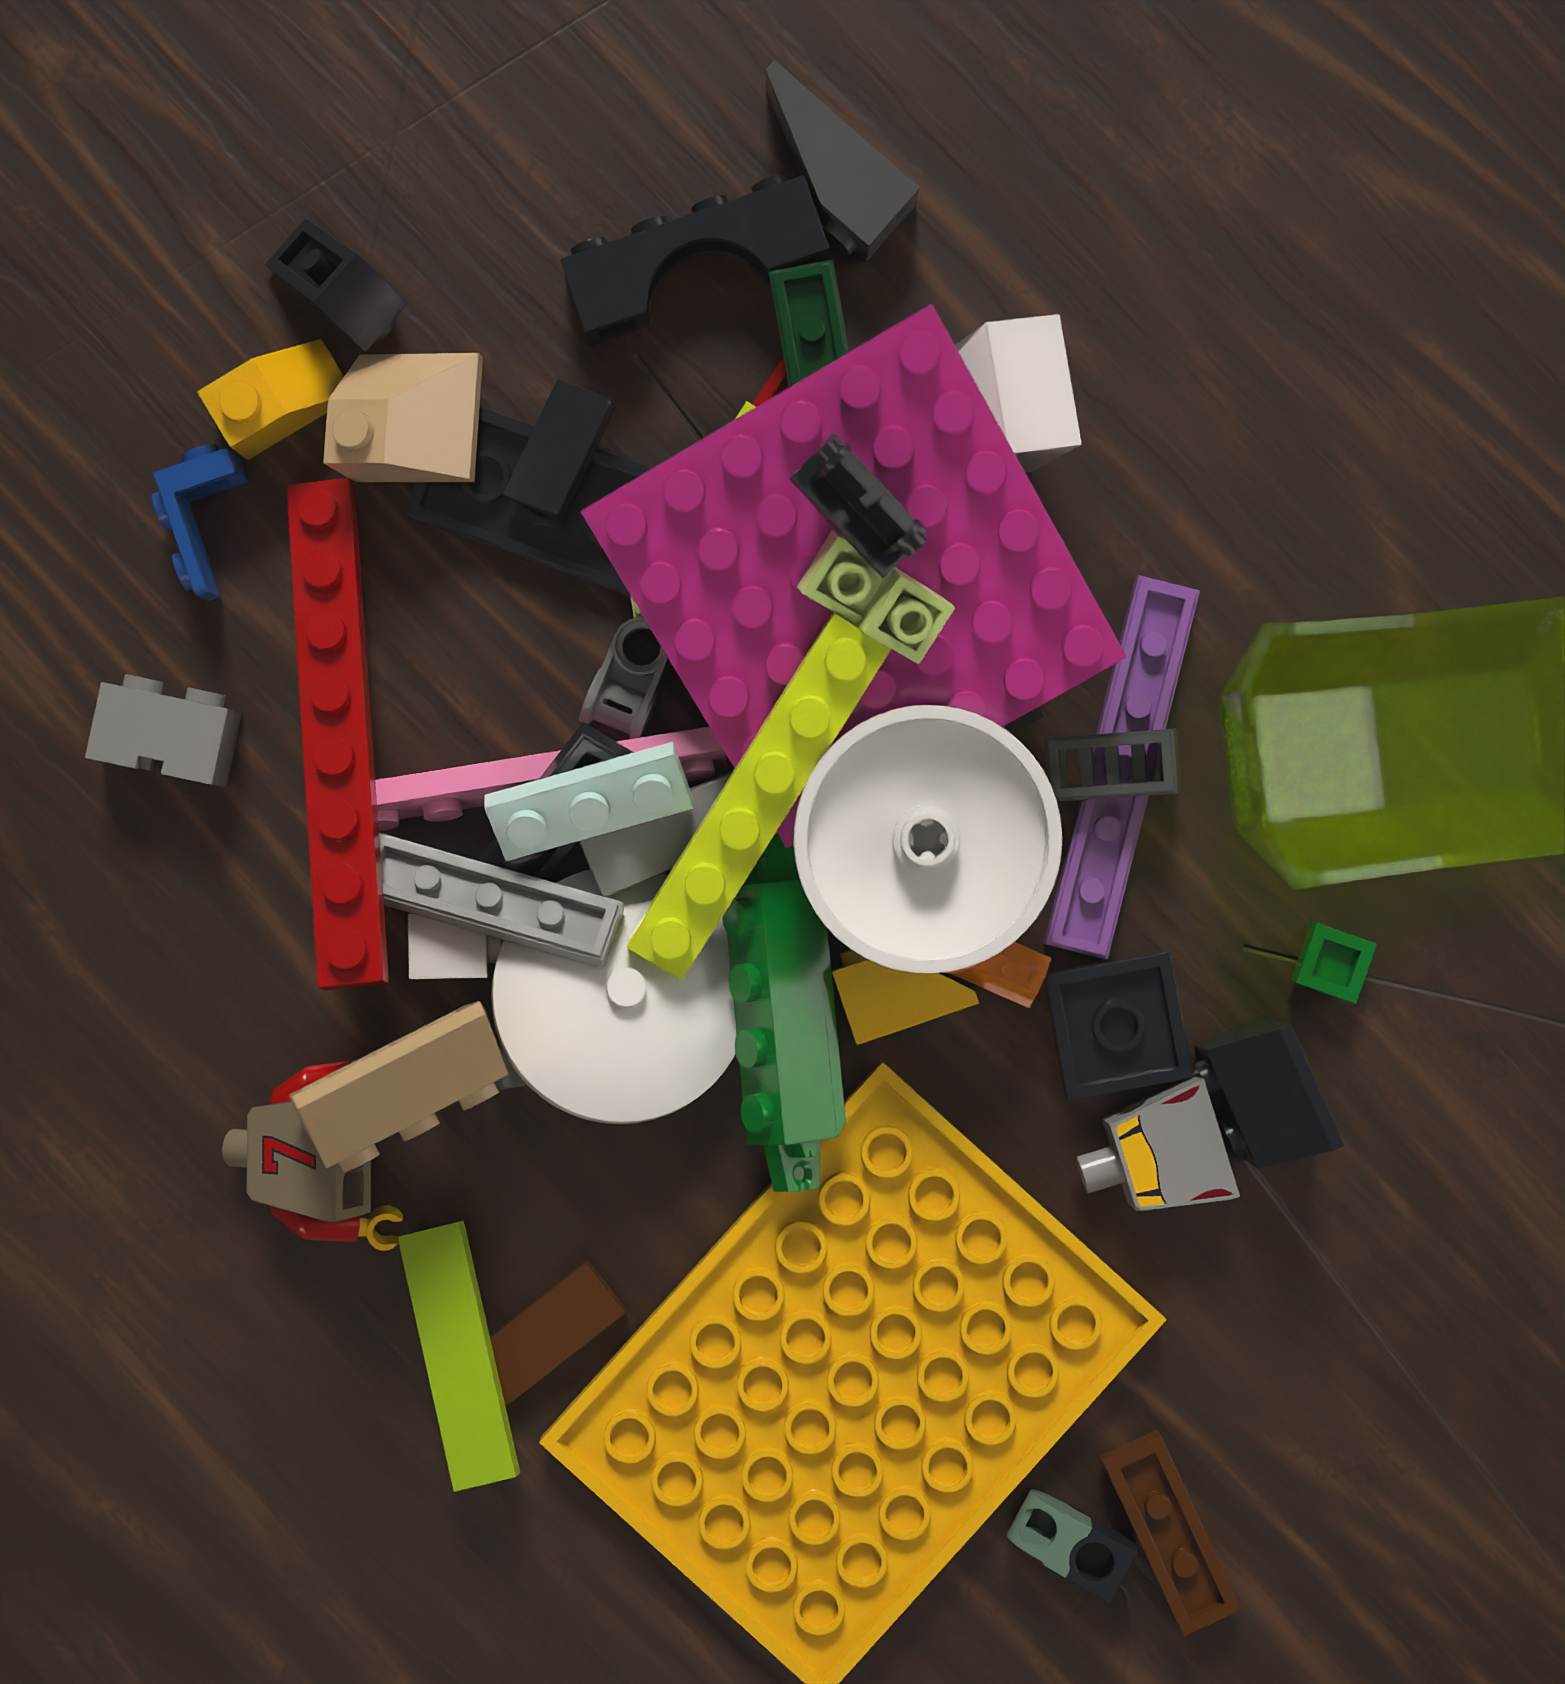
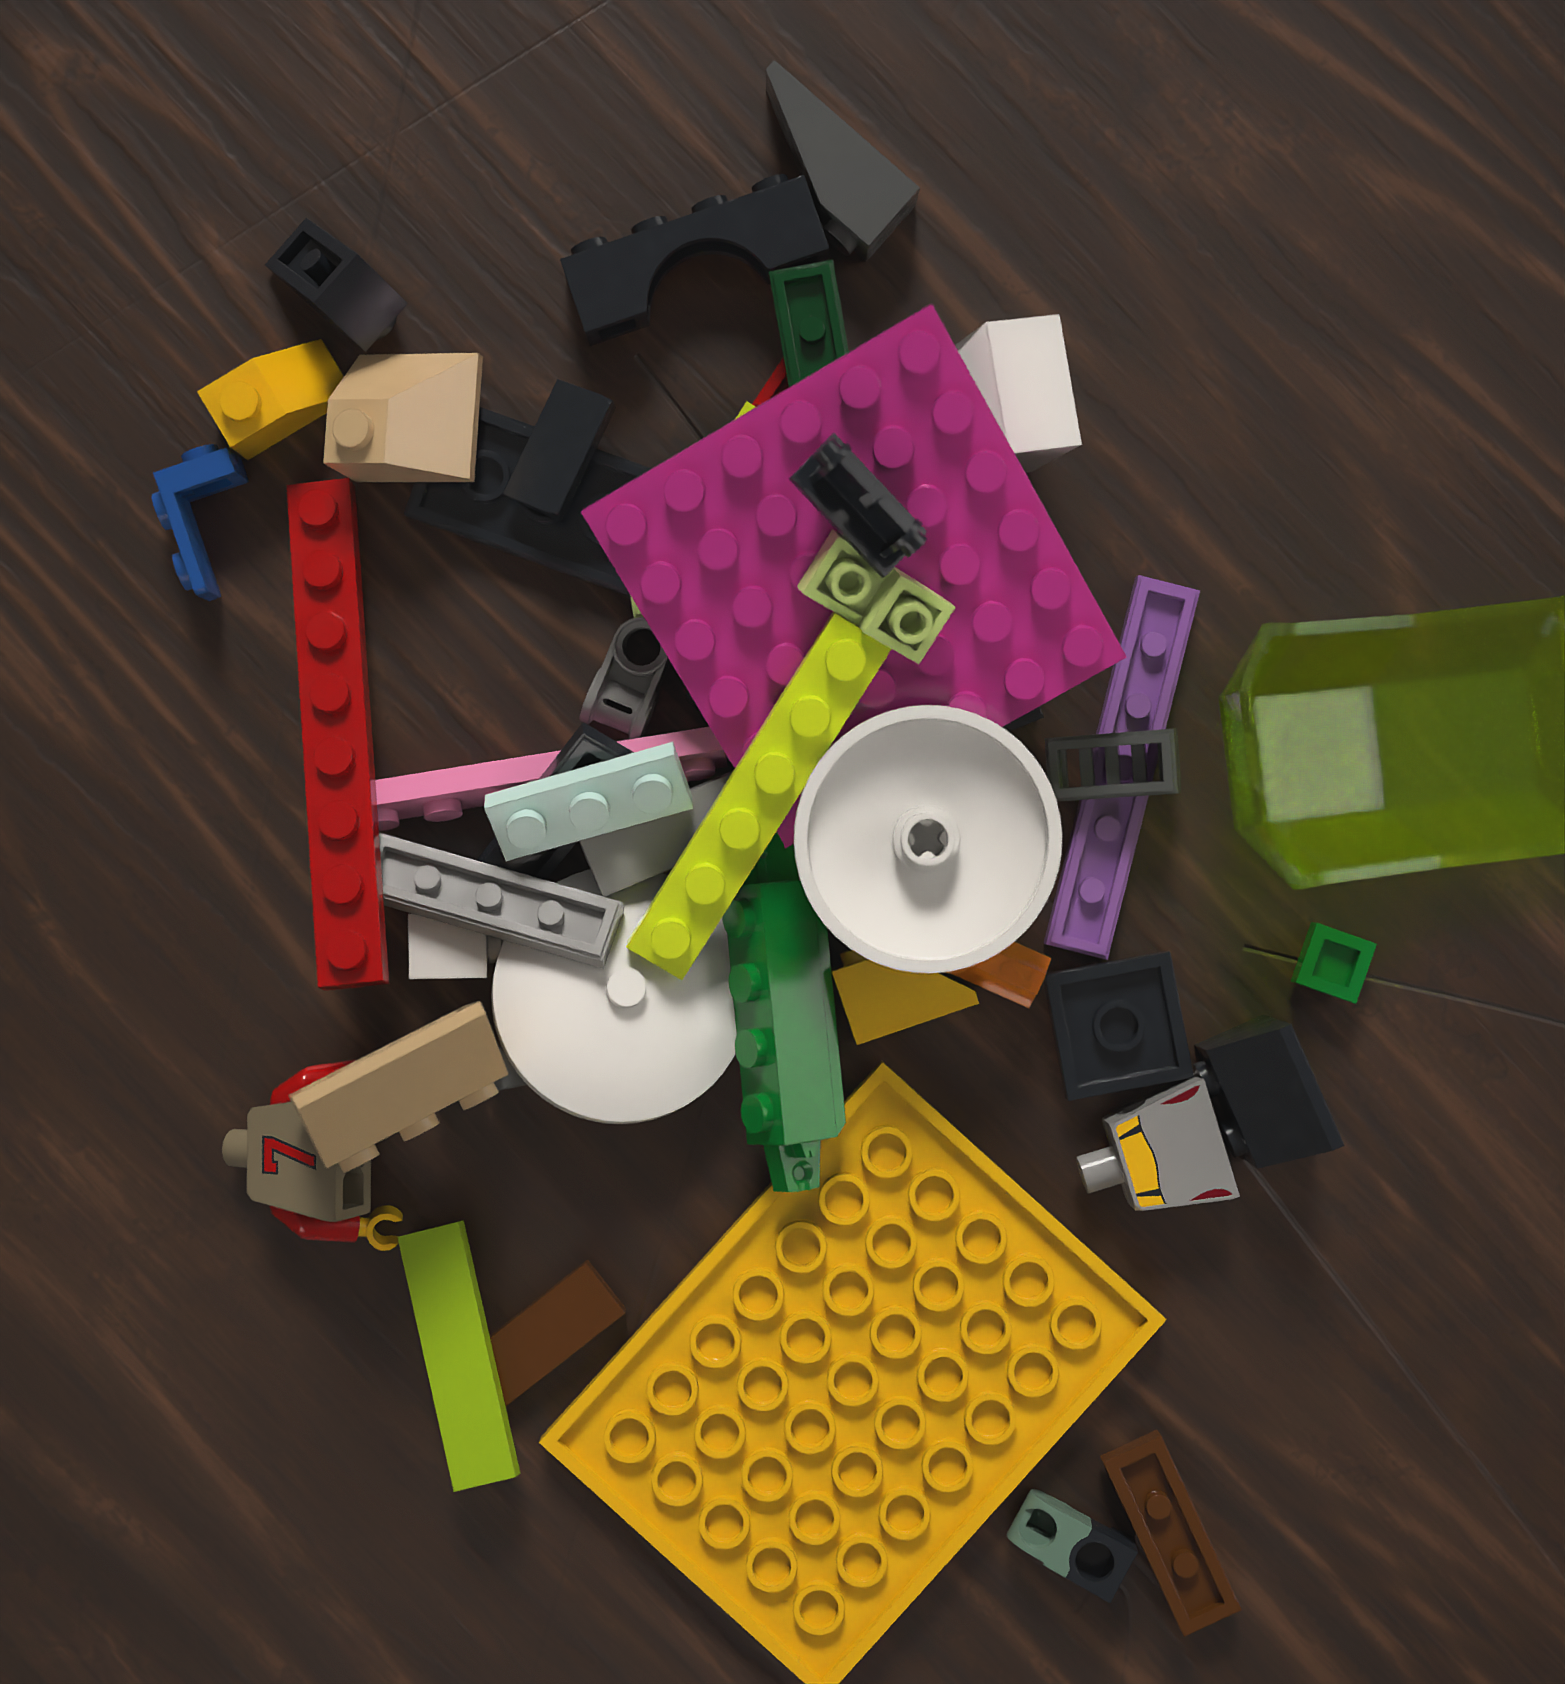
light grey brick [85,674,242,787] -> none

